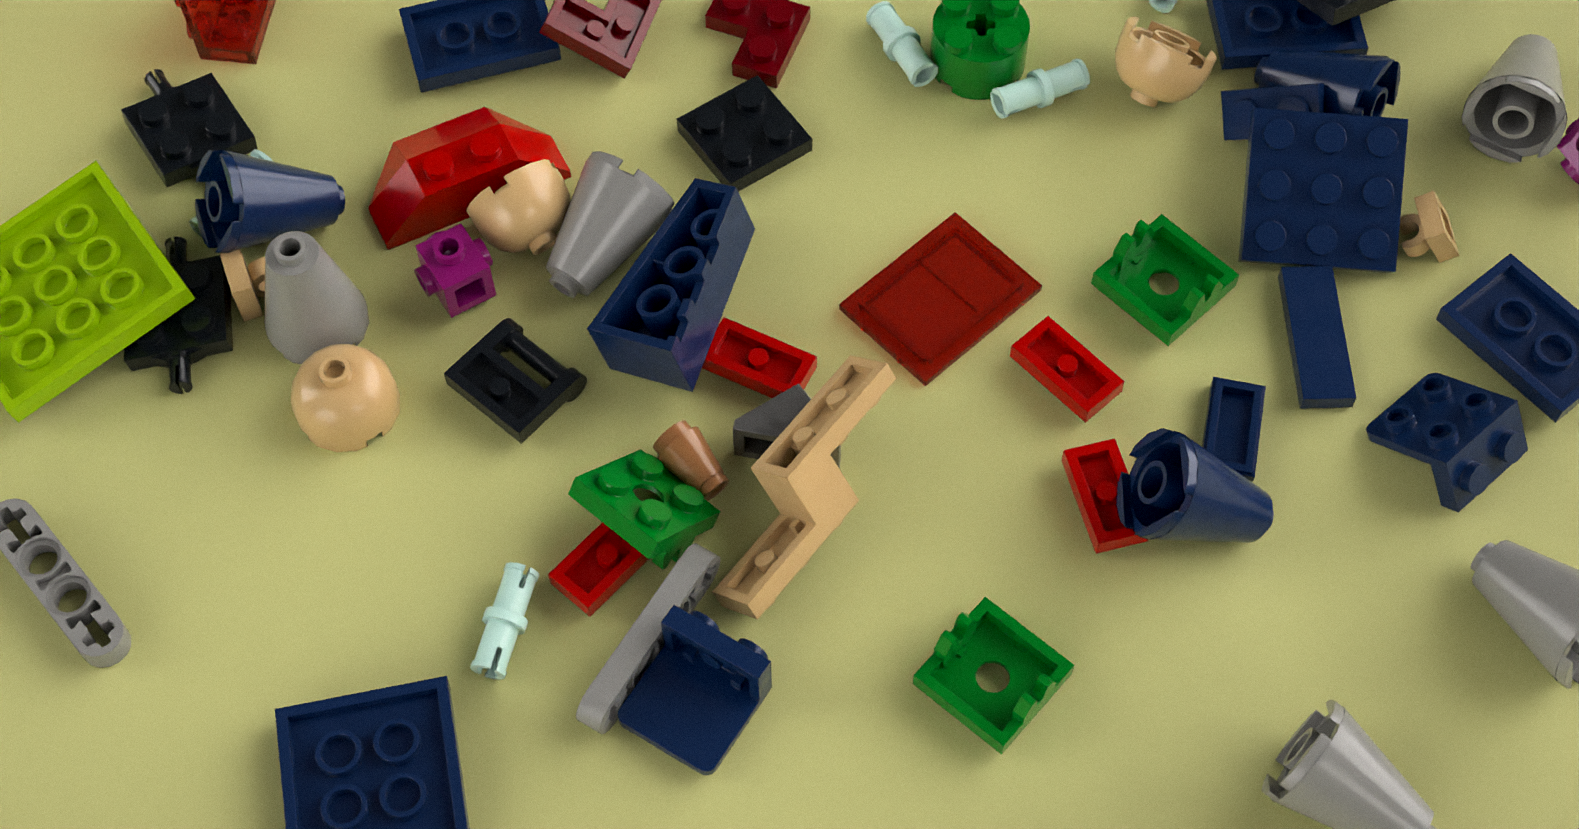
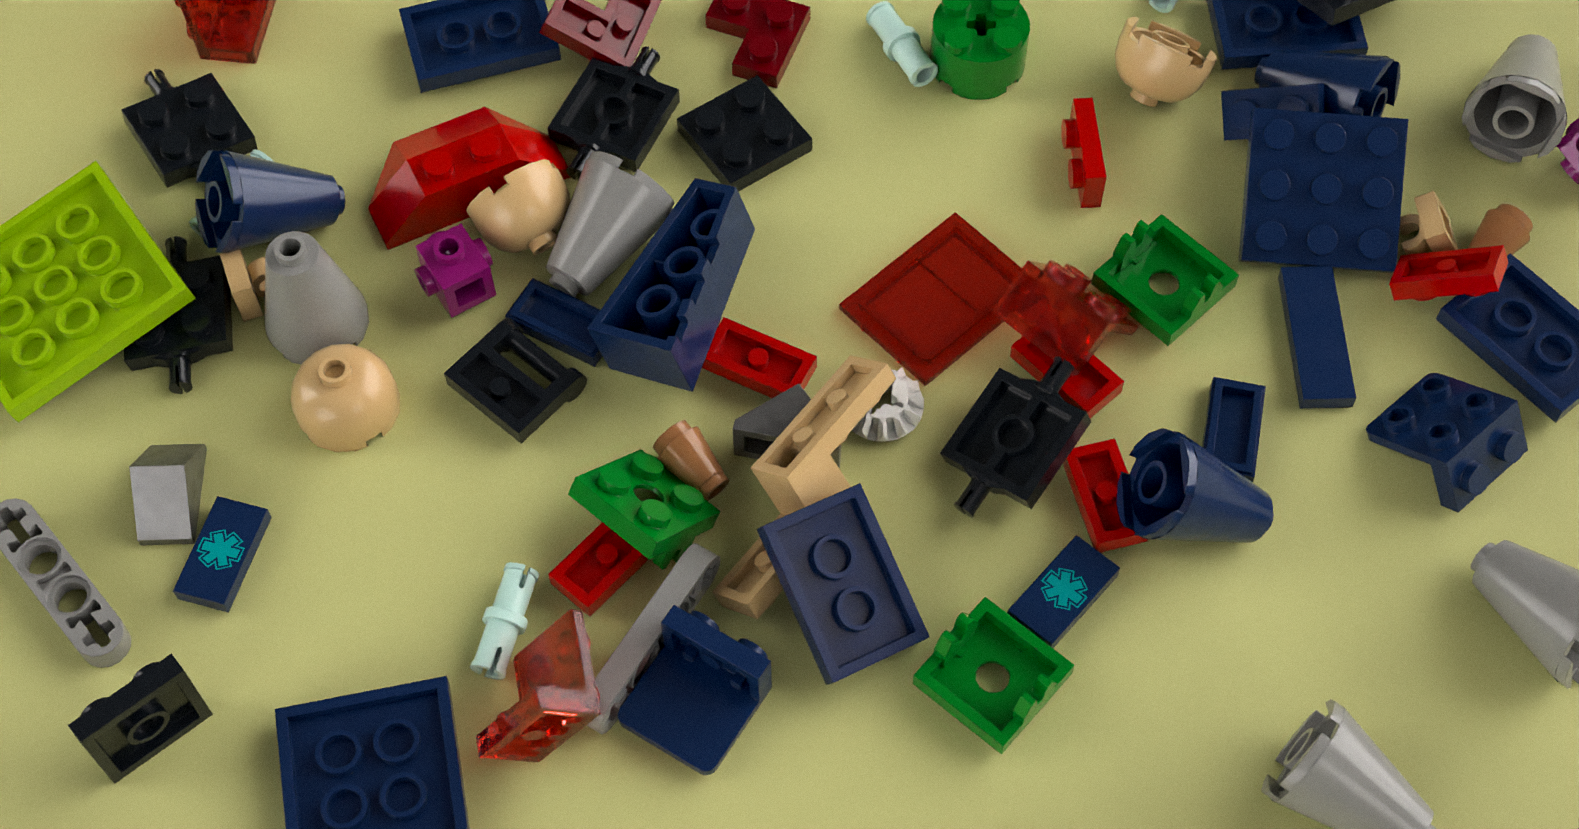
light aqua pin [990,58,1090,119] -> none
none -> black plate [68,653,213,784]
none -> flat silver slope [129,444,207,545]
none -> dark blue tile [173,496,272,613]
none -> clear red bracket [476,609,601,763]
none -> dark blue tile [505,278,602,367]
none -> black plate [547,46,680,180]
none -> dark blue plate [757,483,930,685]
none -> white gear [852,367,924,442]
none -> black plate [940,356,1092,518]
none -> clear red bracket [992,260,1138,375]
none -> dark blue tile [1007,535,1120,648]
none -> red plate [1061,97,1107,208]
none -> red plate [1389,245,1508,301]
none -> medium nougat cone [1467,204,1533,255]

